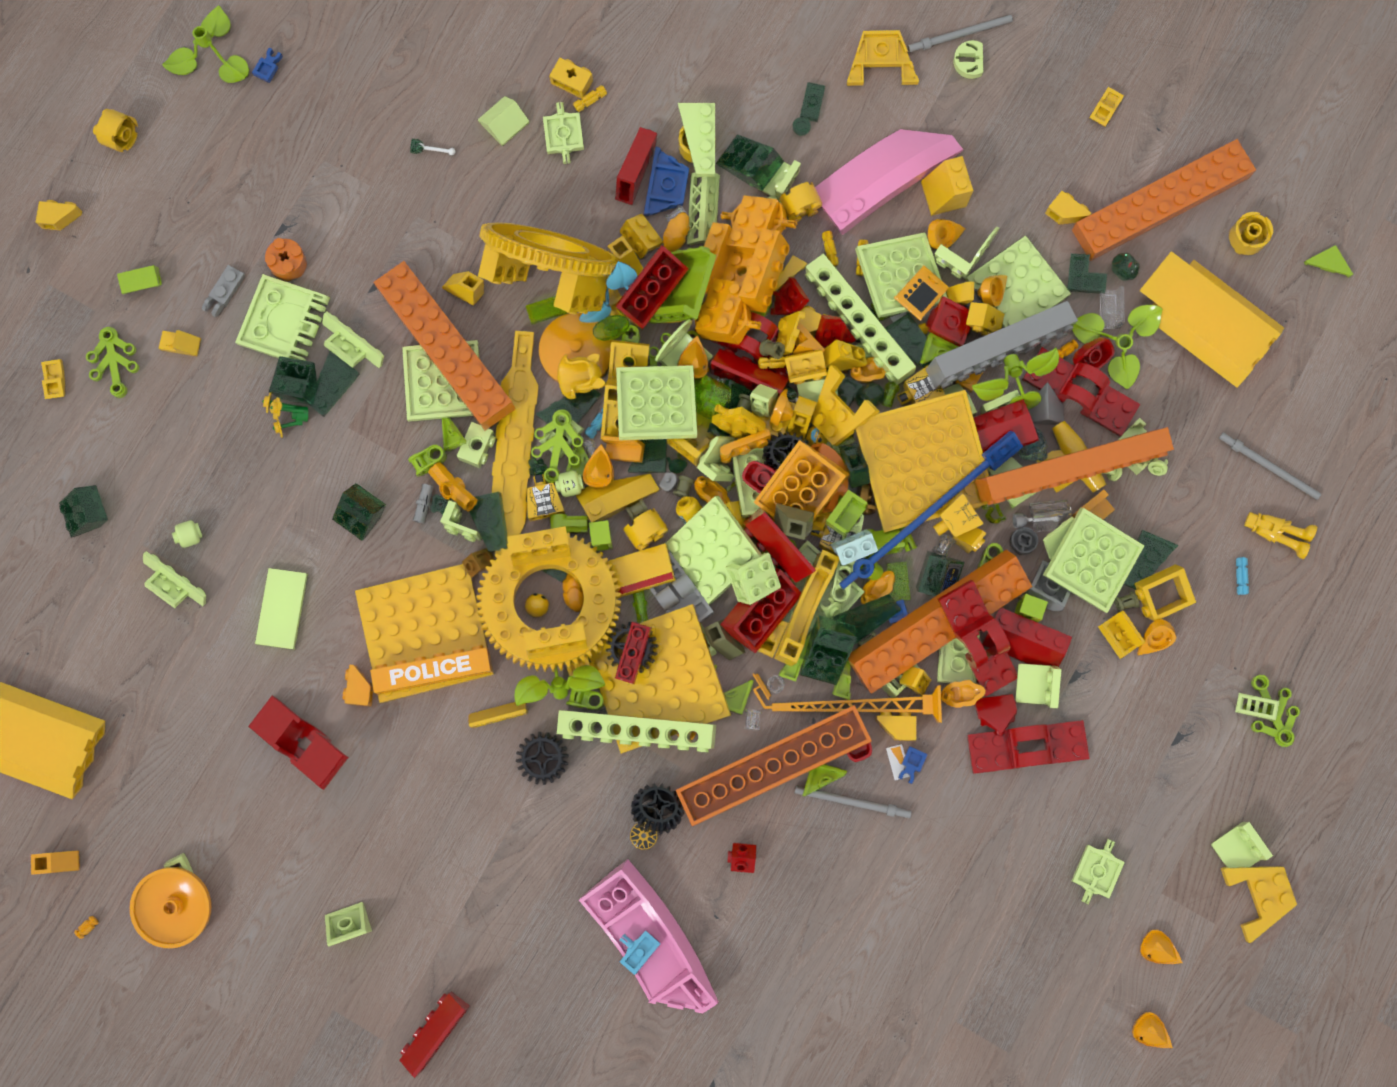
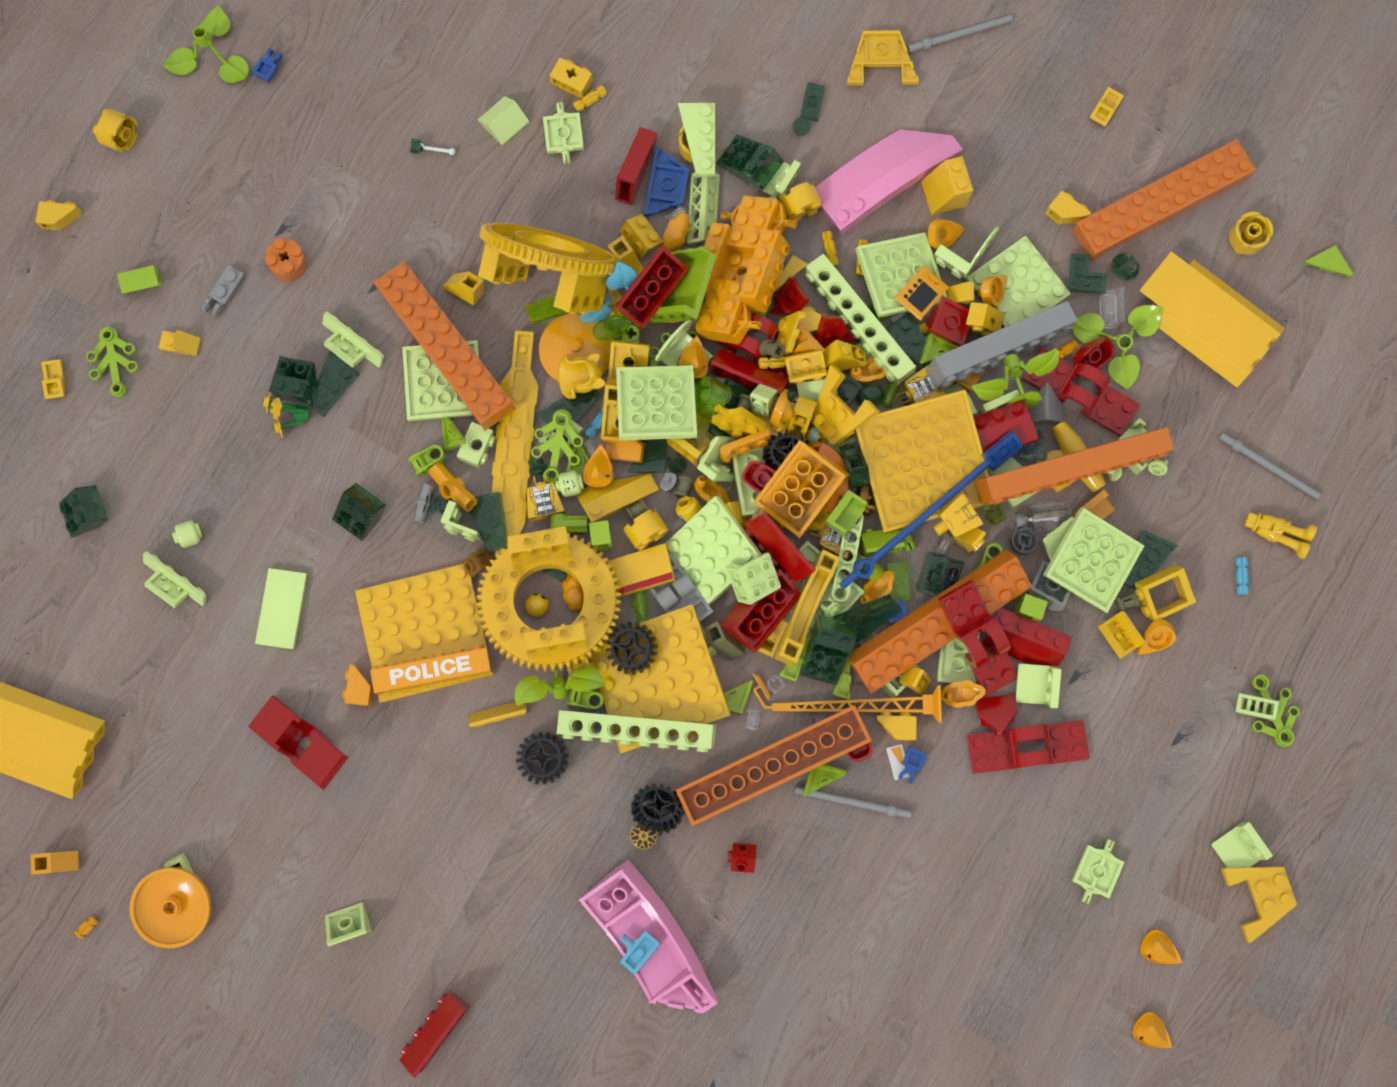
yellowish green hinge [235,274,330,364] -> none
red tile [615,622,652,684] -> none
olive slope [774,503,814,540] -> none
light aqua bracket [831,529,878,565] -> none
yellowish green piece [953,40,983,79] -> none

